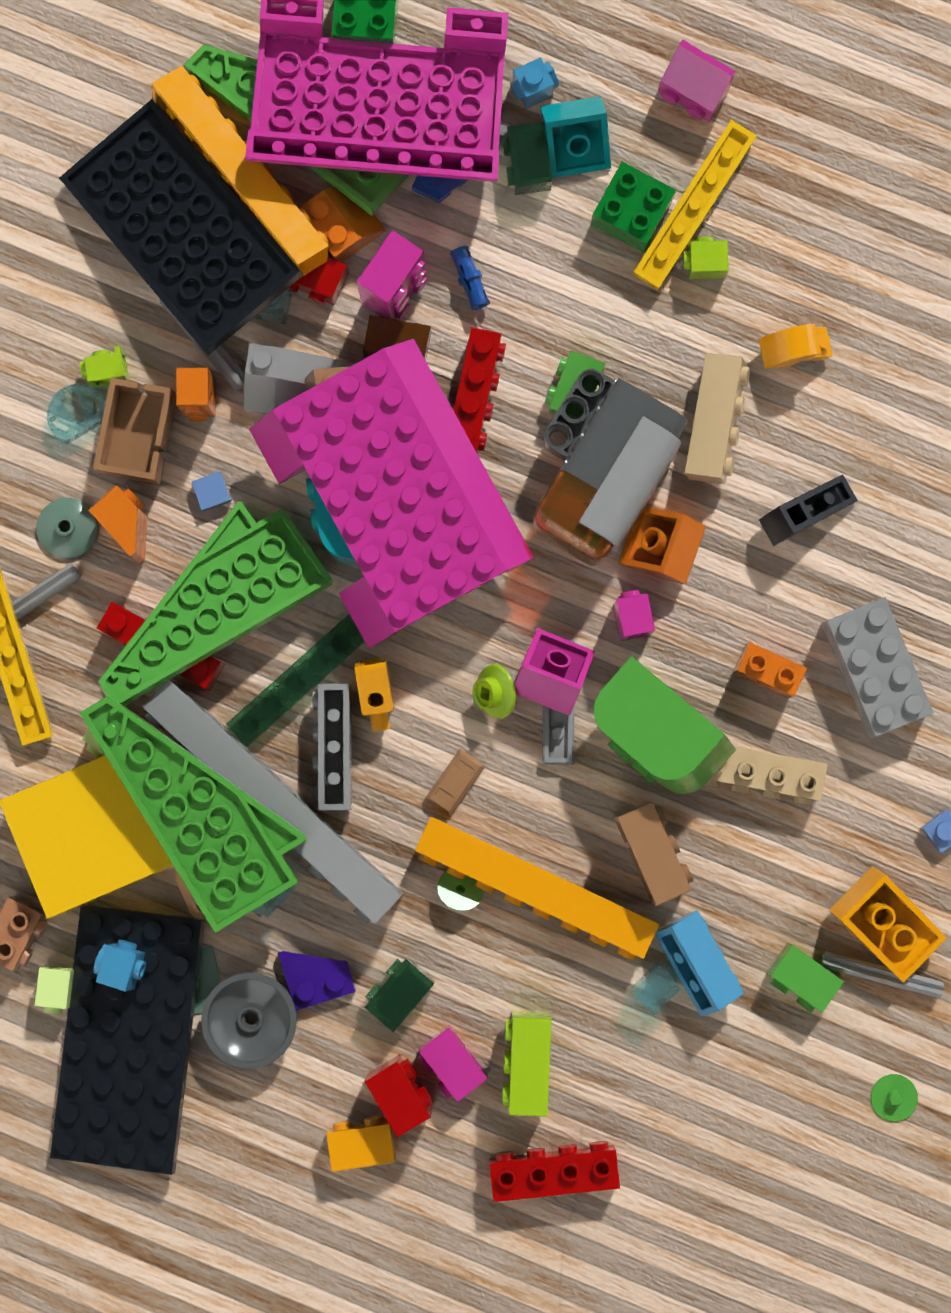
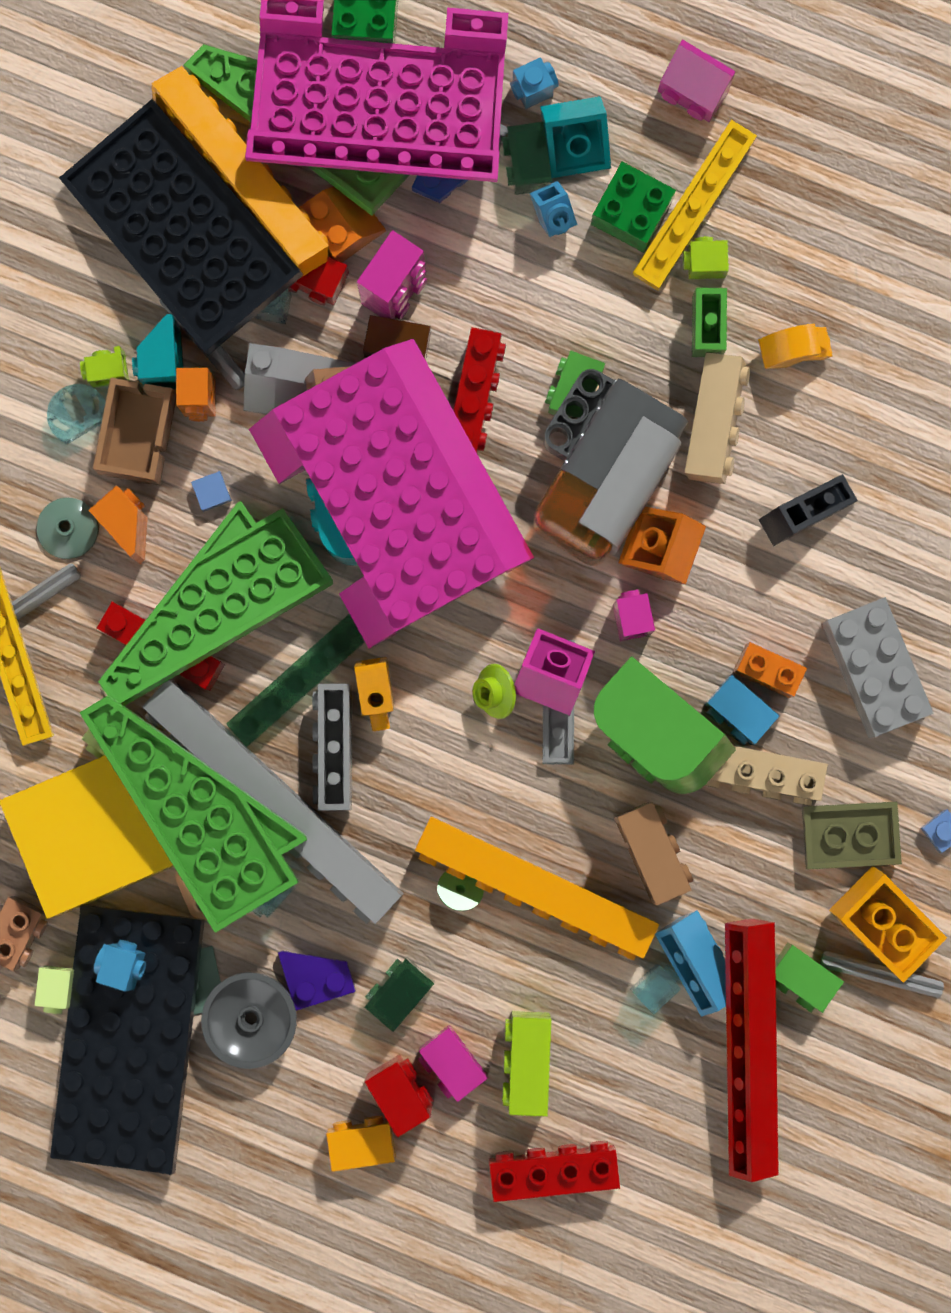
medium nougat tile [425,749,485,817] -> none
blue pin [450,246,490,310] -> none
bright green piece [871,1074,918,1122] -> none
none -> teal slope [132,314,183,389]
none -> dark azure brick [530,181,578,237]
none -> bright green brick [692,288,727,357]
none -> dark azure brick [704,675,779,745]
none -> red brick [725,919,779,1182]
none -> olive plate [802,801,902,869]

